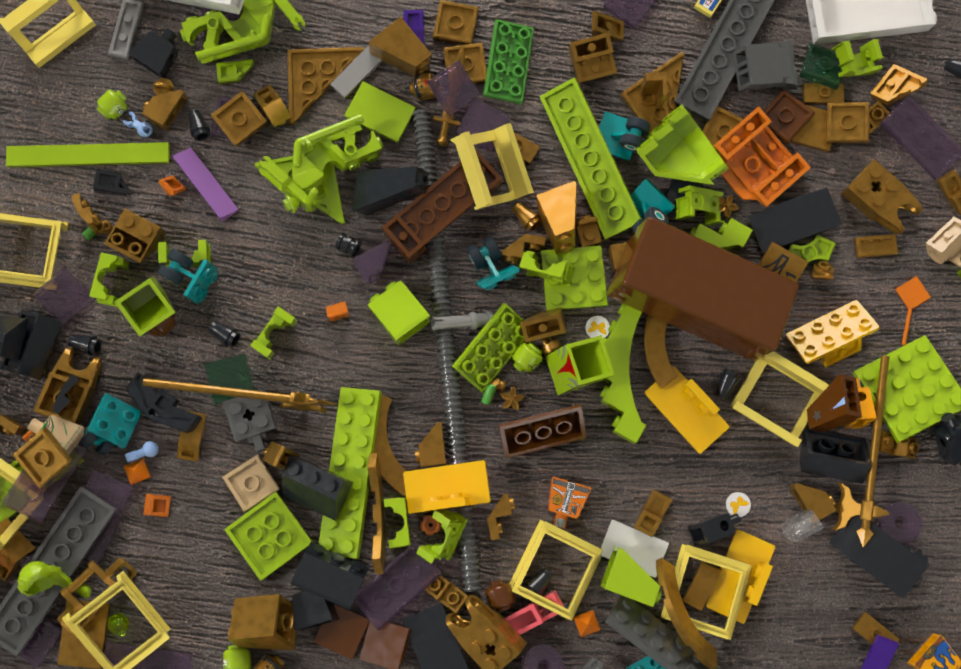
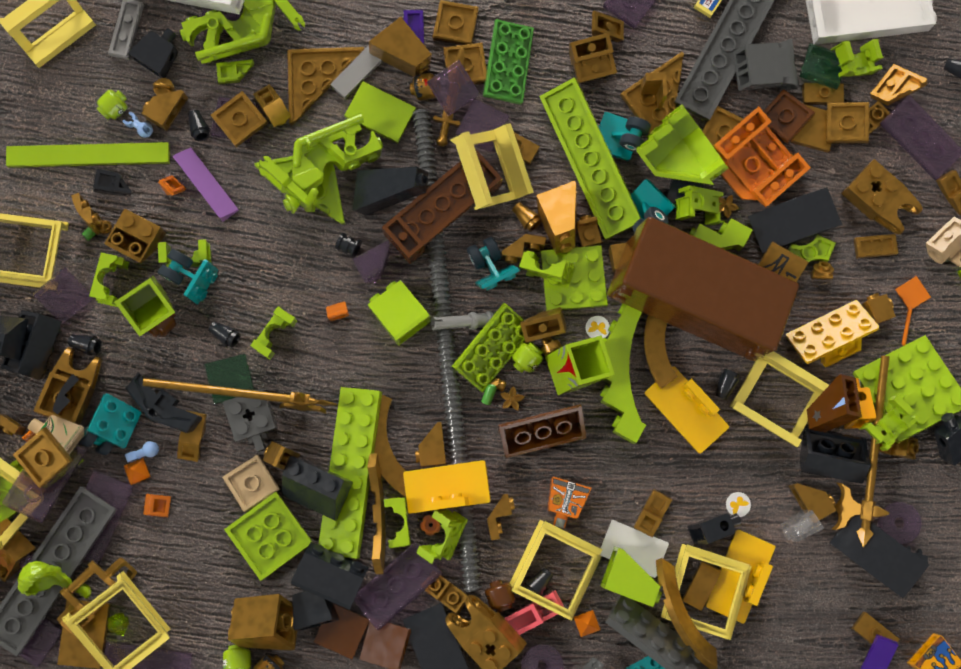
none -> lime piece [859,394,920,451]
none -> pearl gold brick [862,293,896,324]

